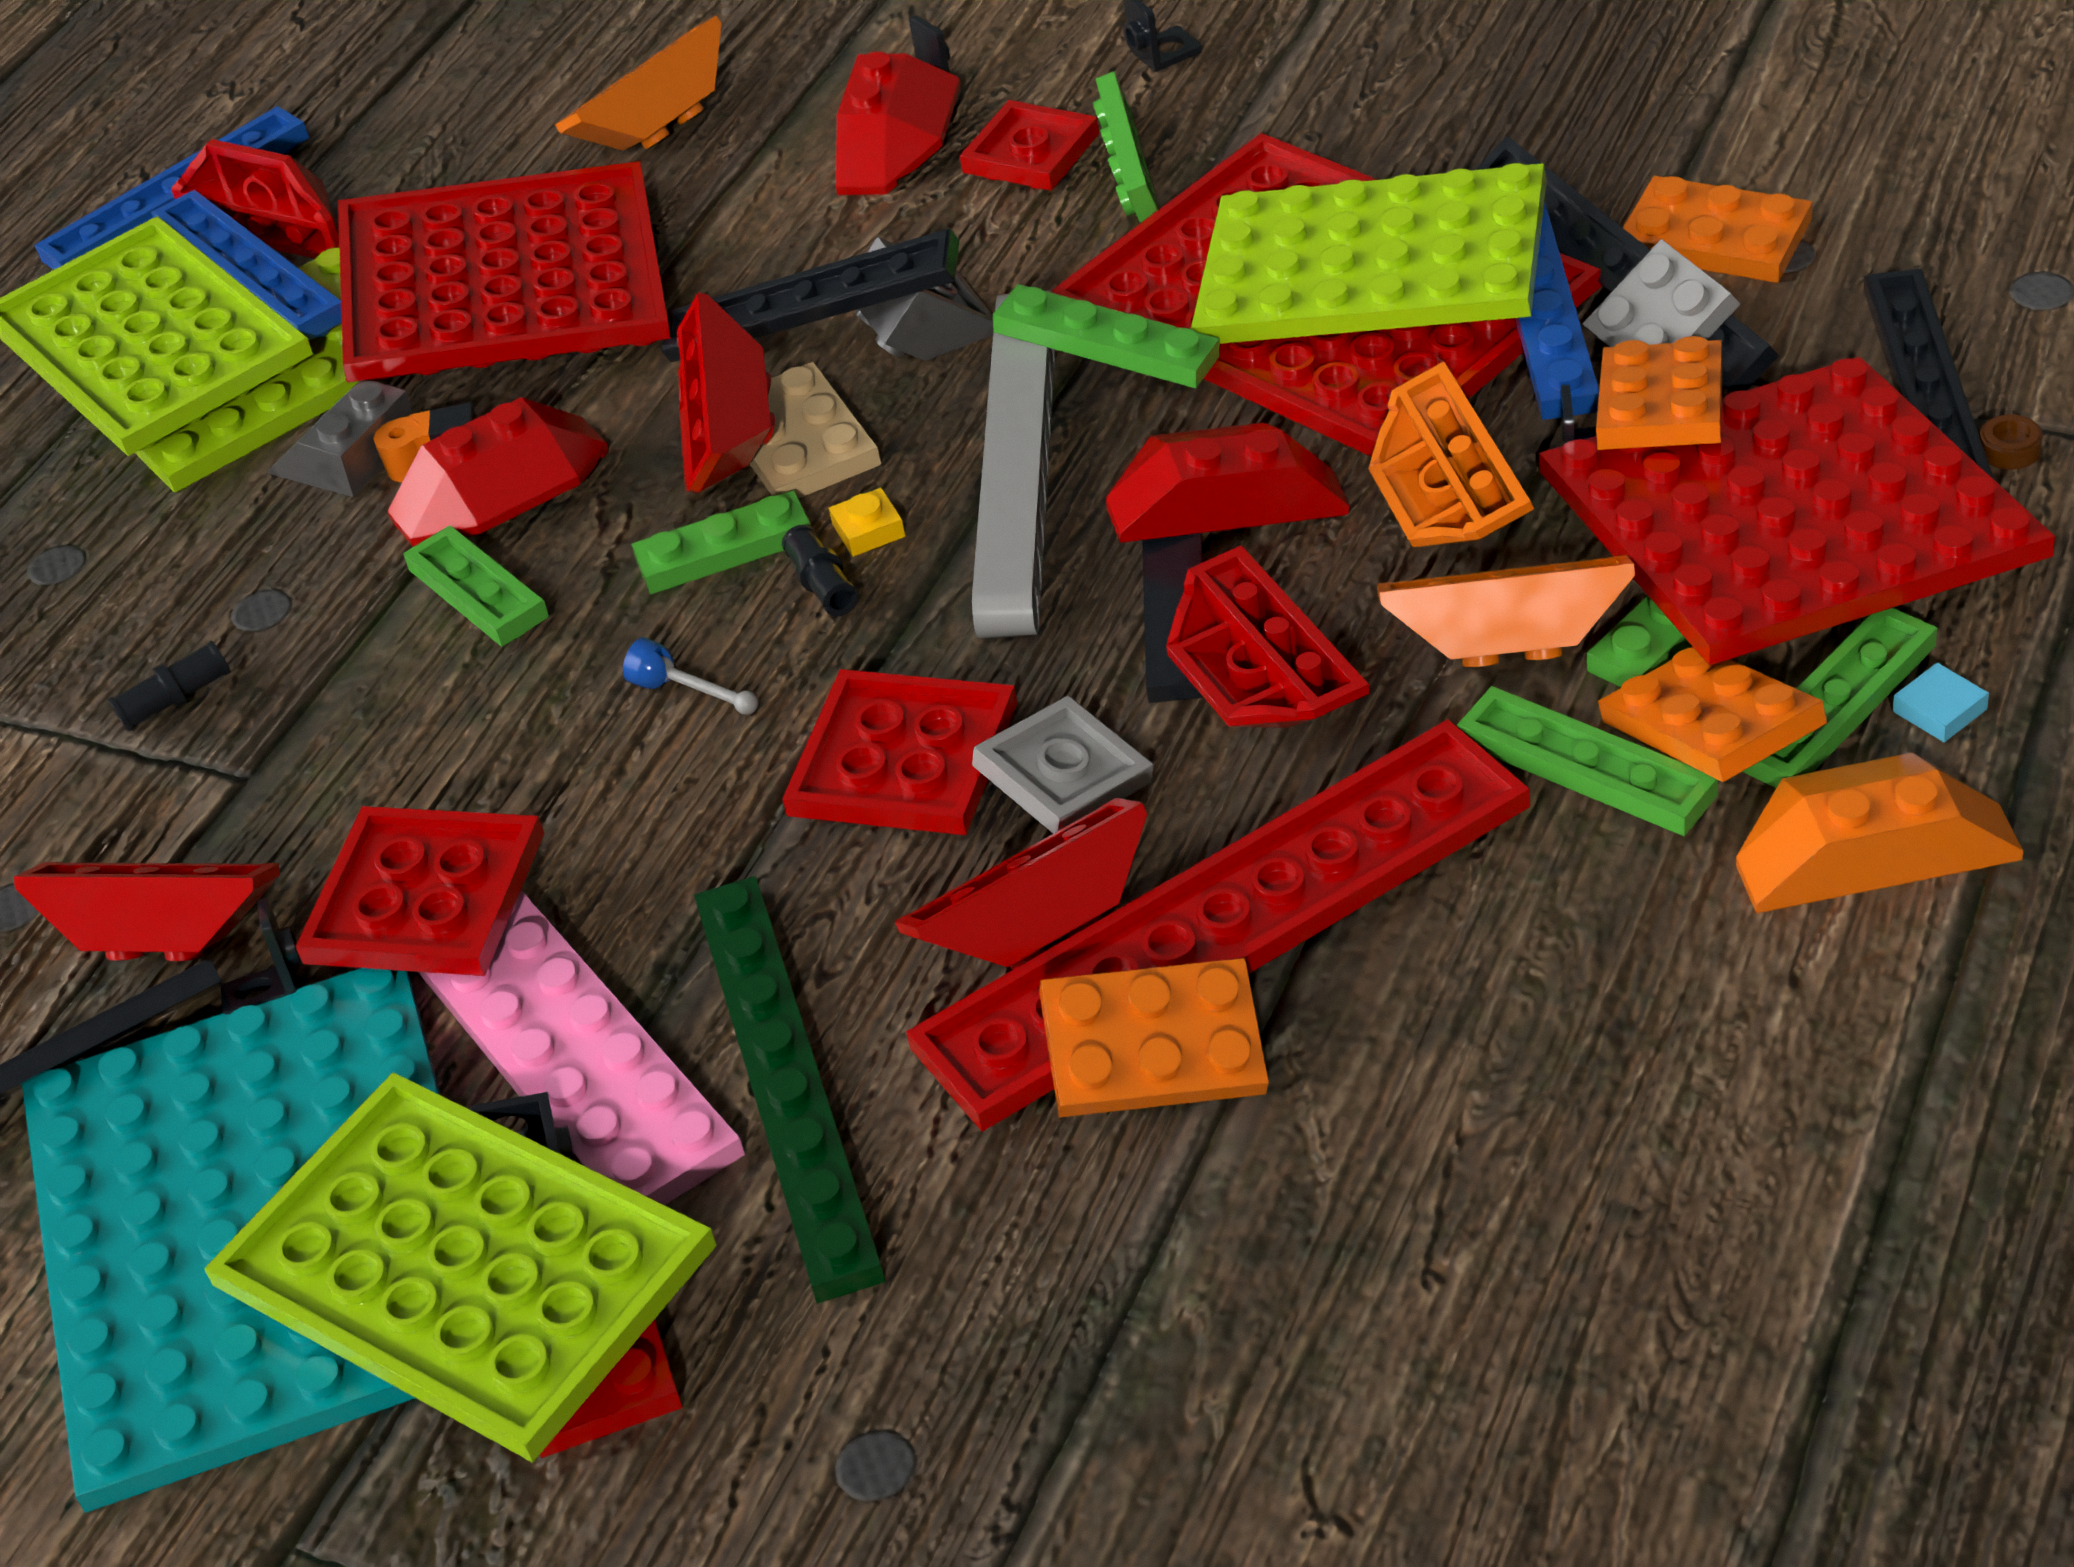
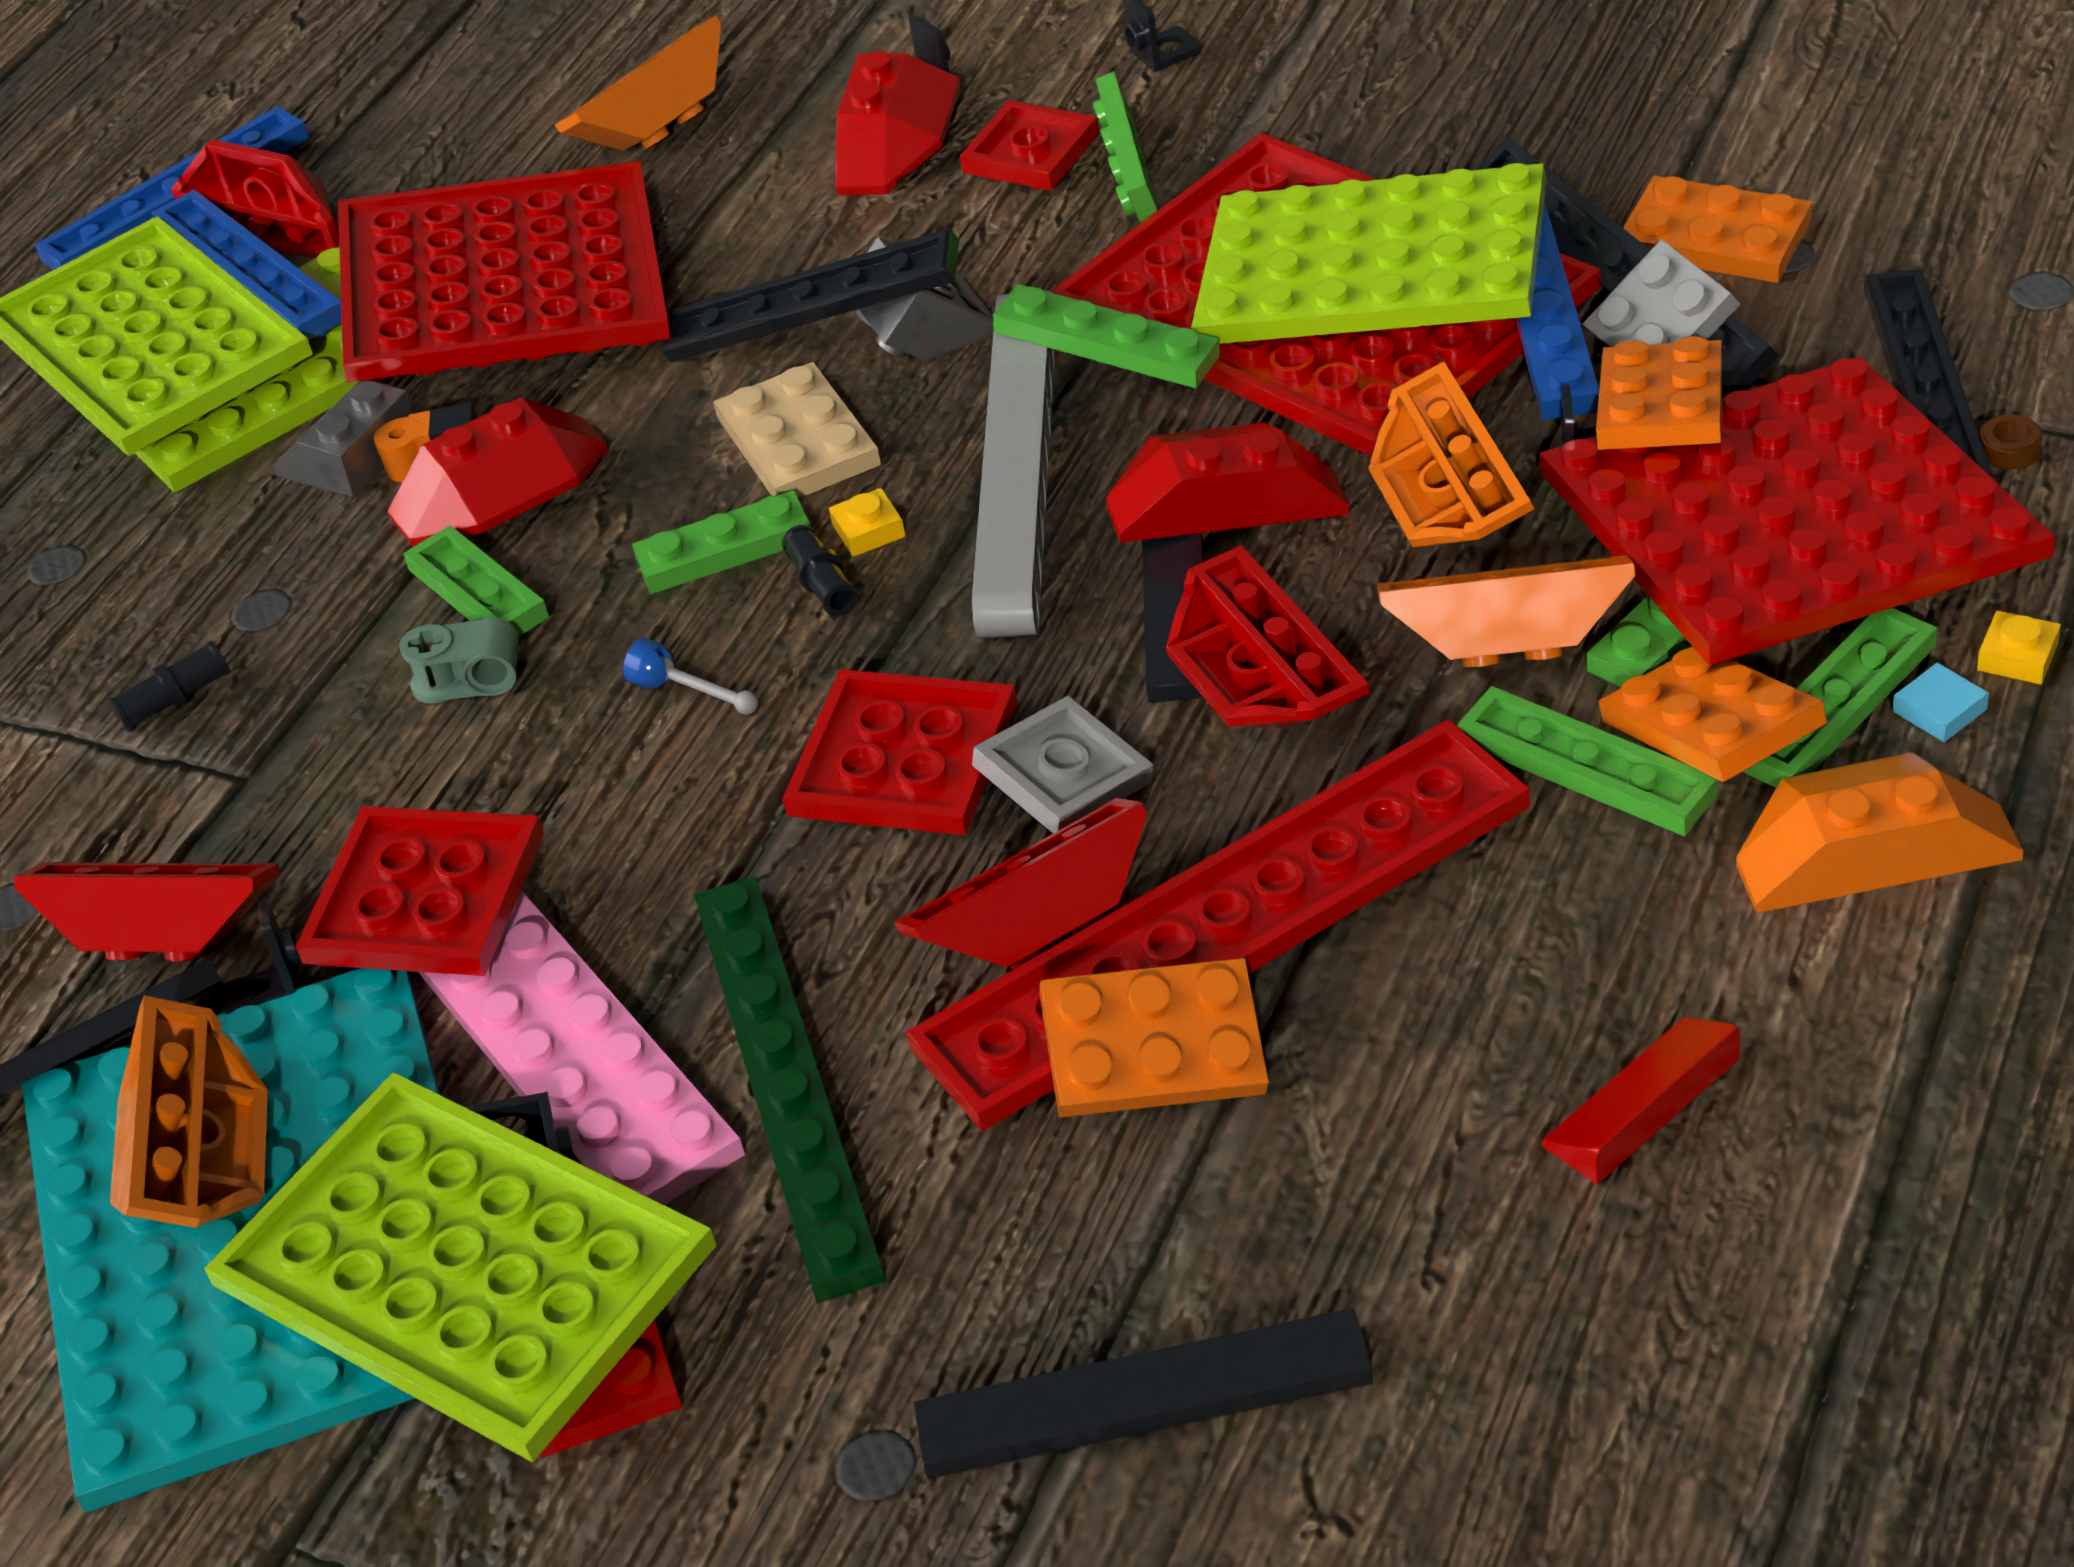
red wedge [677,292,775,494] -> none
none -> orange wedge [110,995,268,1228]
none -> sand green piece [399,618,518,703]
none -> black tile [913,1308,1373,1479]
none -> red slope [1542,1017,1740,1185]
none -> yellow plate [1977,610,2061,685]

